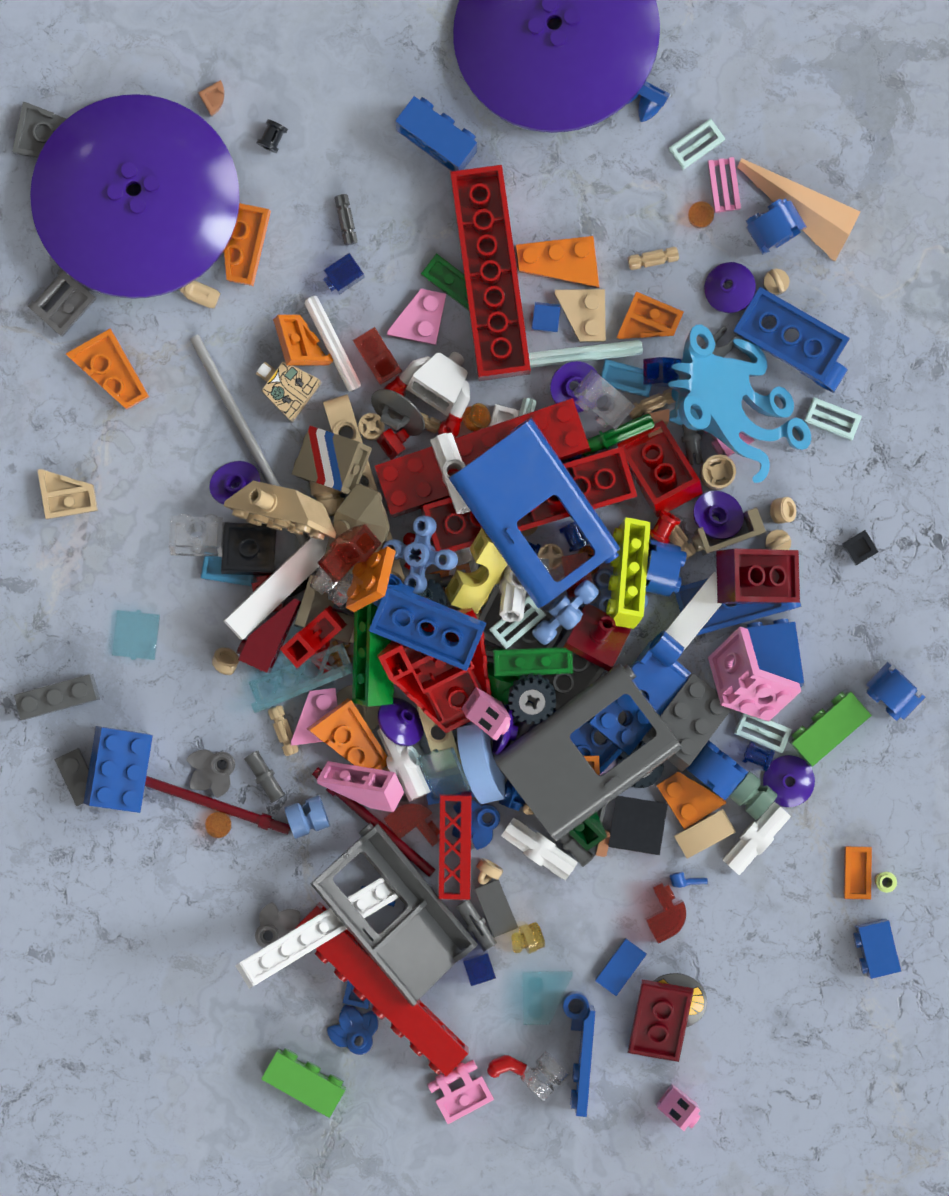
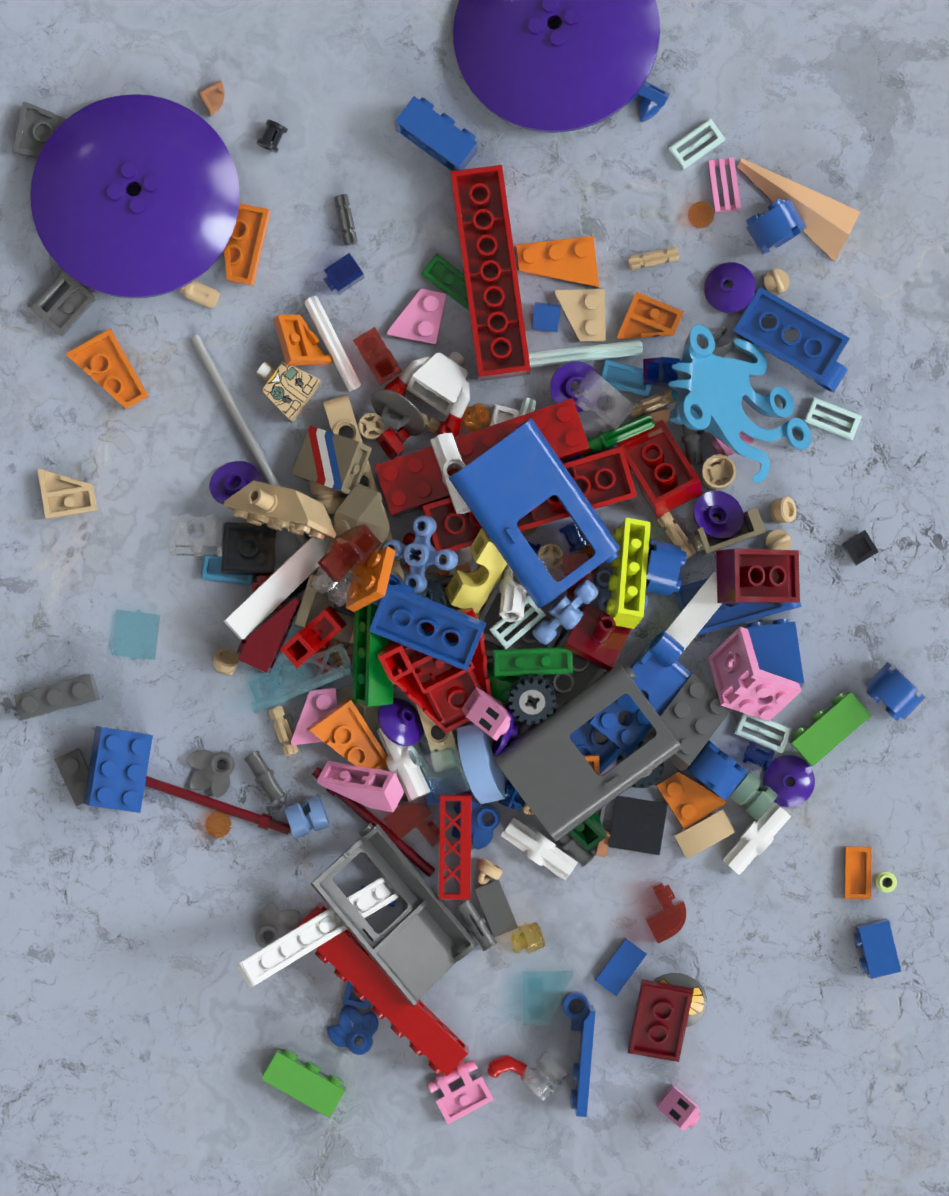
clear blue brick [463,951,496,986] -> none
red bush [650,510,681,543] -> none
blue hand [670,872,708,888] -> none

